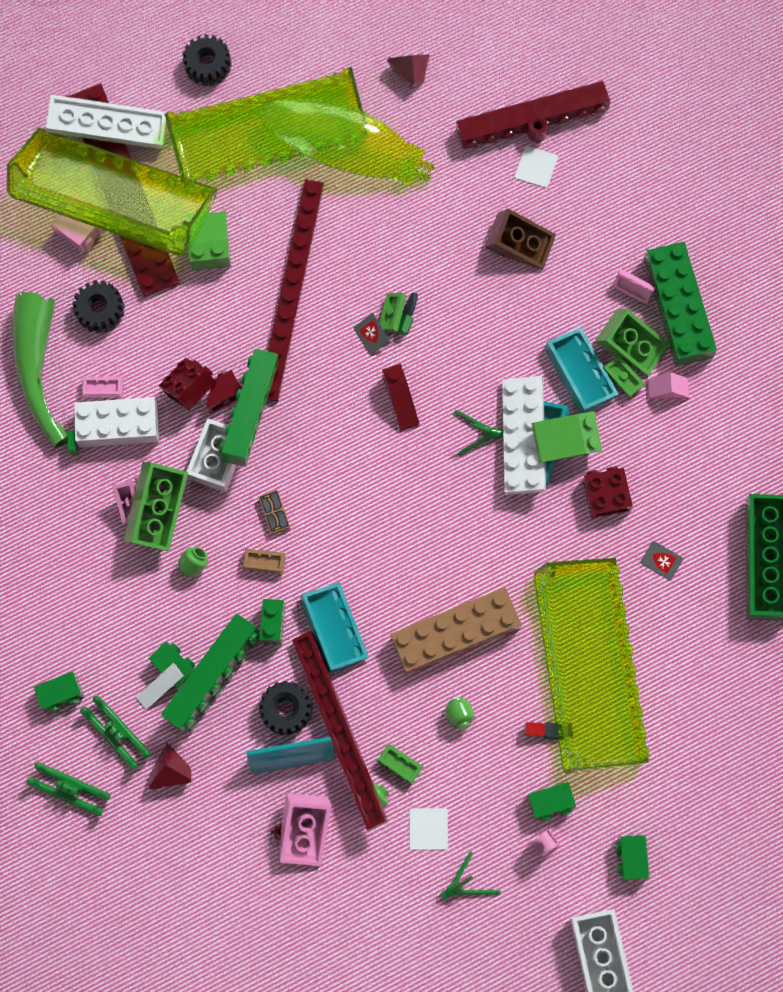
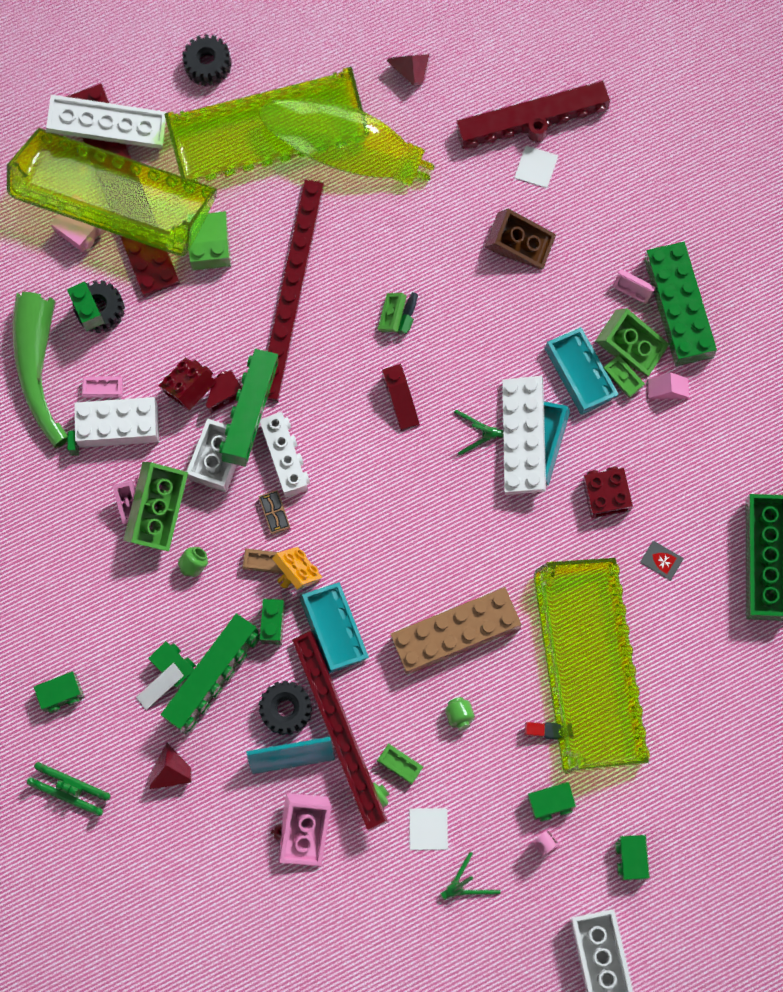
green piece [80,695,151,770] -> none
dark grey sticker [354,313,389,355] -> none
bright green slope [532,411,602,463] -> none
none -> green brick [67,281,104,331]
none -> white brick [260,412,310,498]
none -> light orange plate [272,547,323,590]

